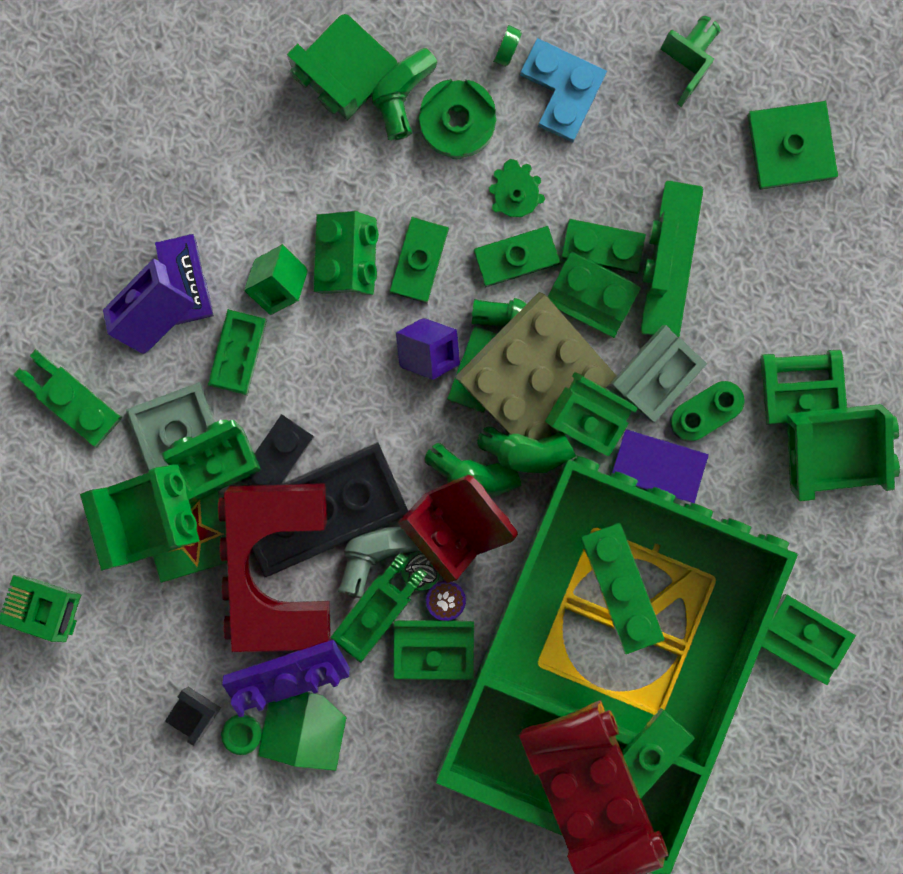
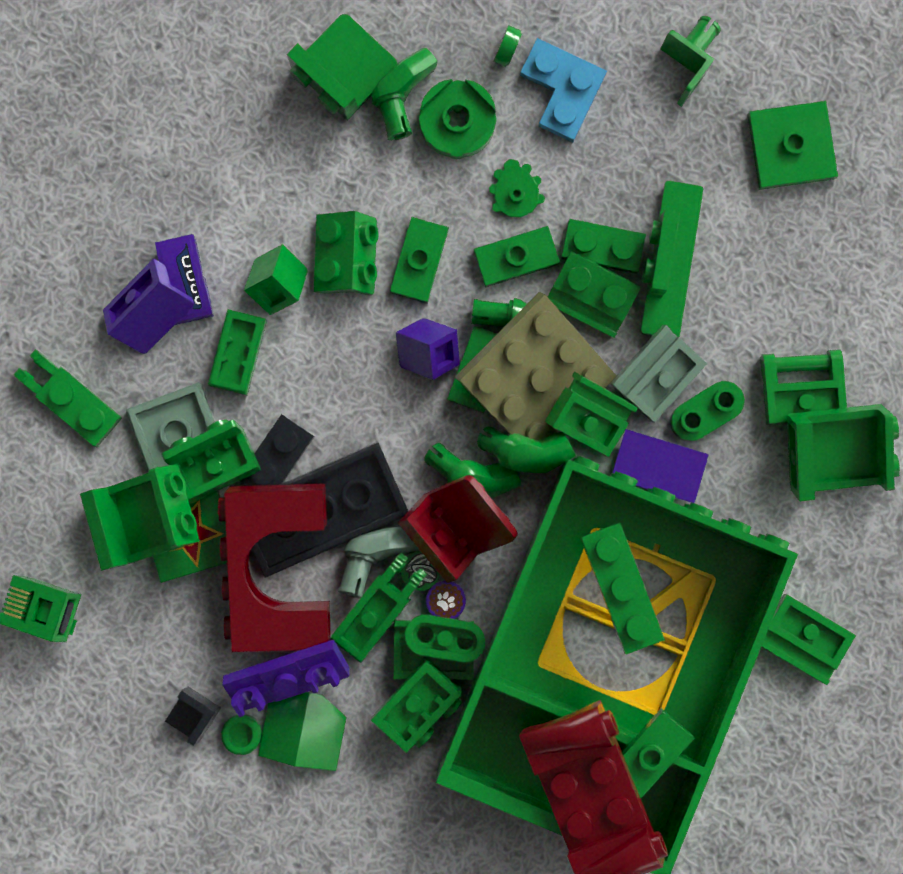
none -> green bracket [371,659,462,753]
none -> green plate [405,614,485,662]

